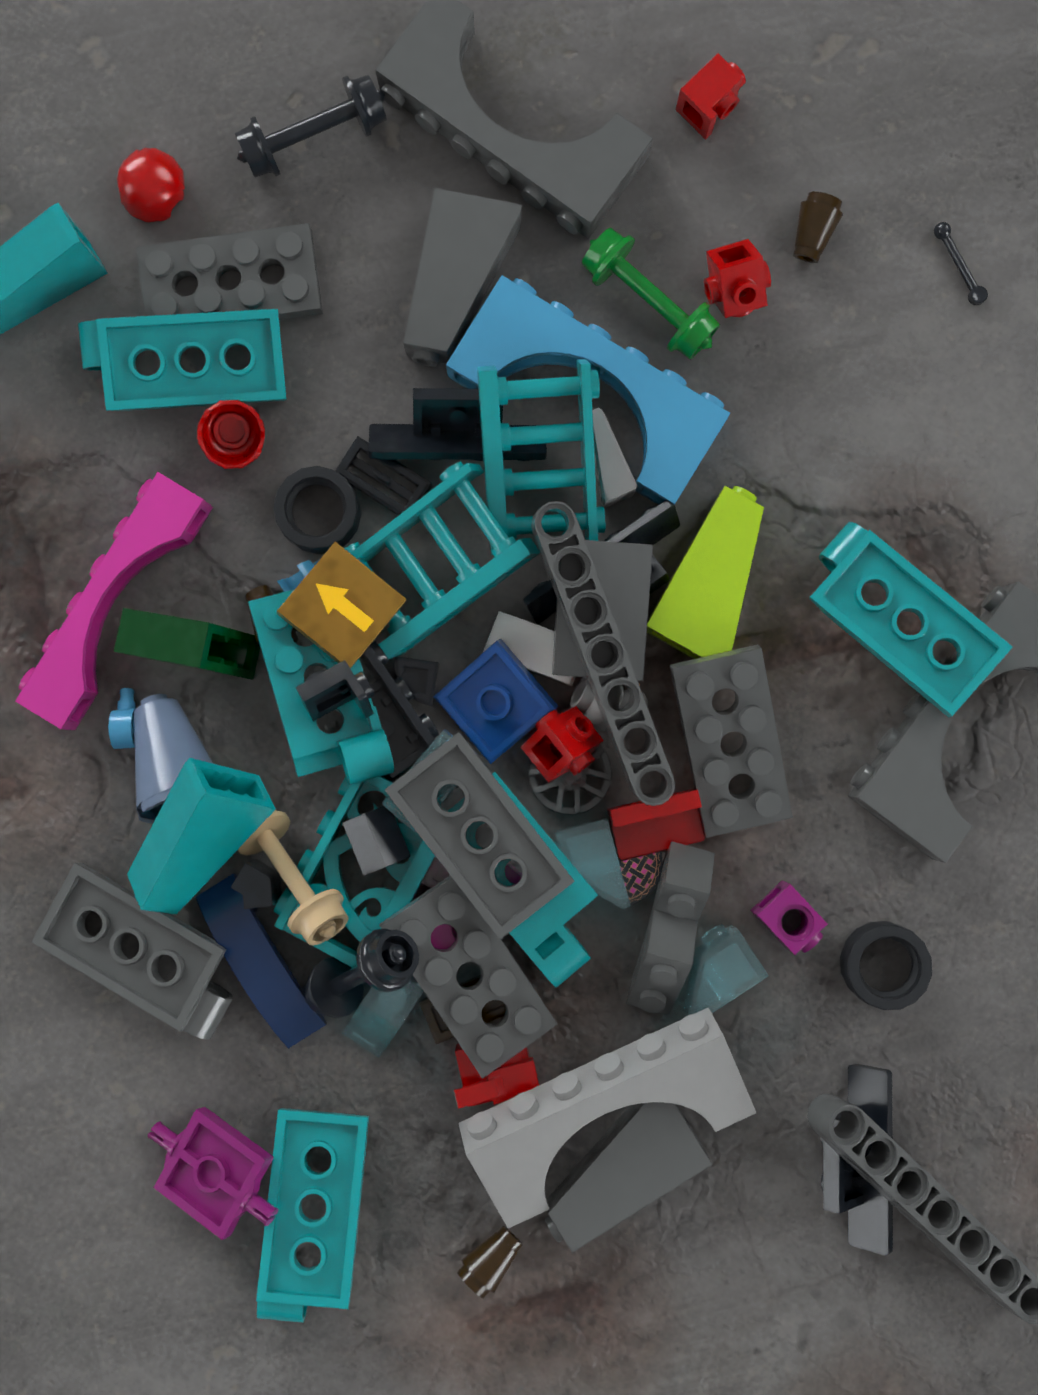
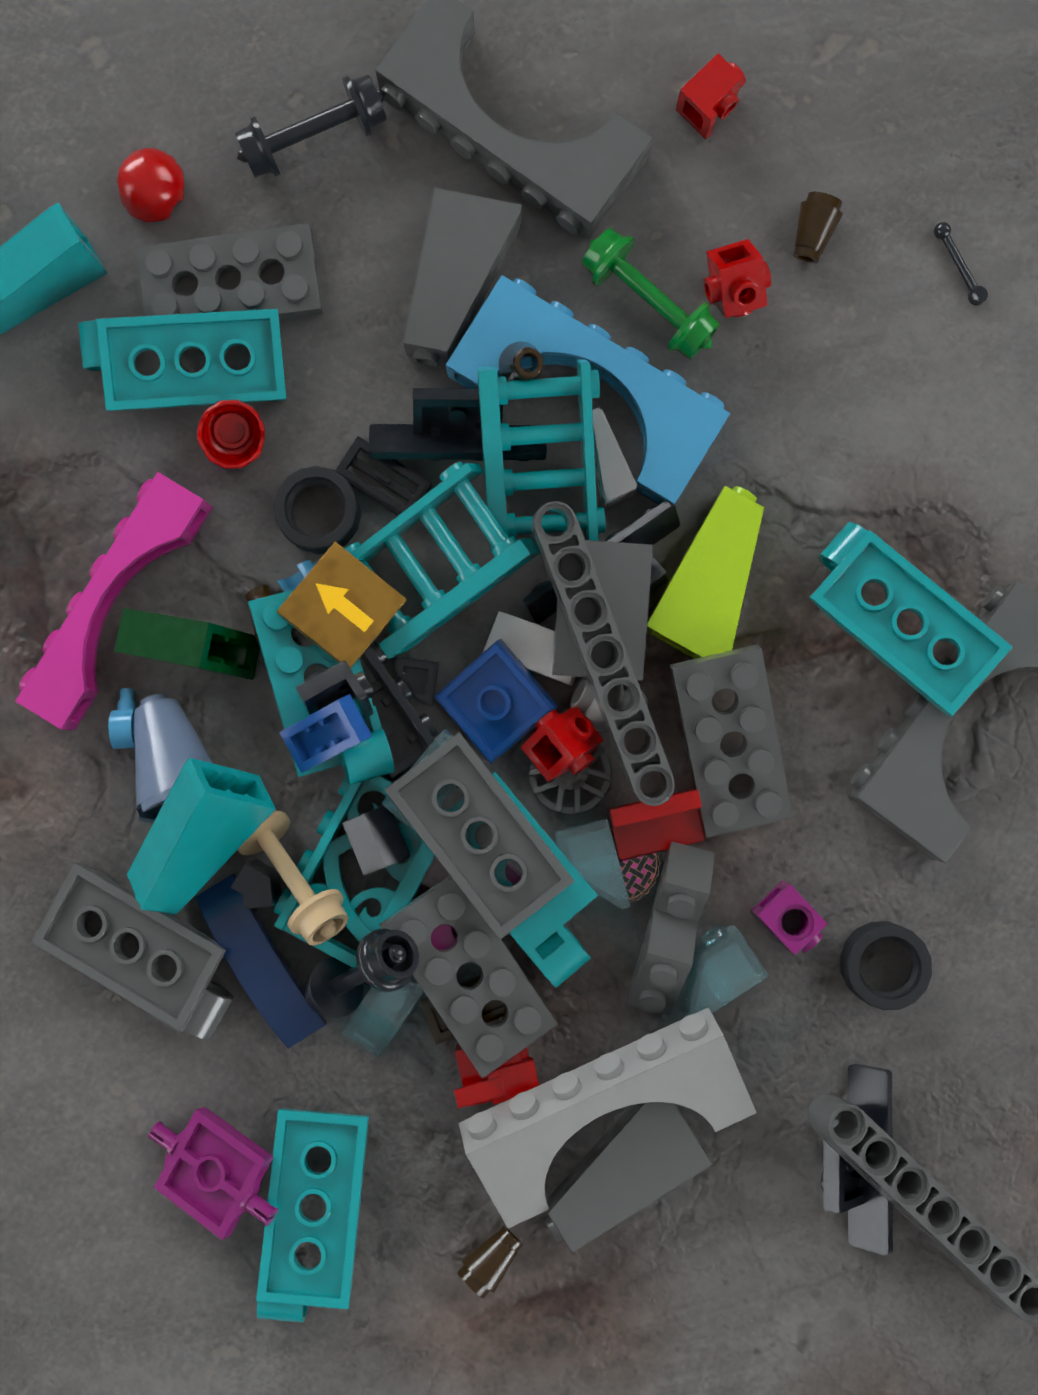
none -> blue tile [279,694,372,773]
none -> dark brown cone [499,342,543,381]

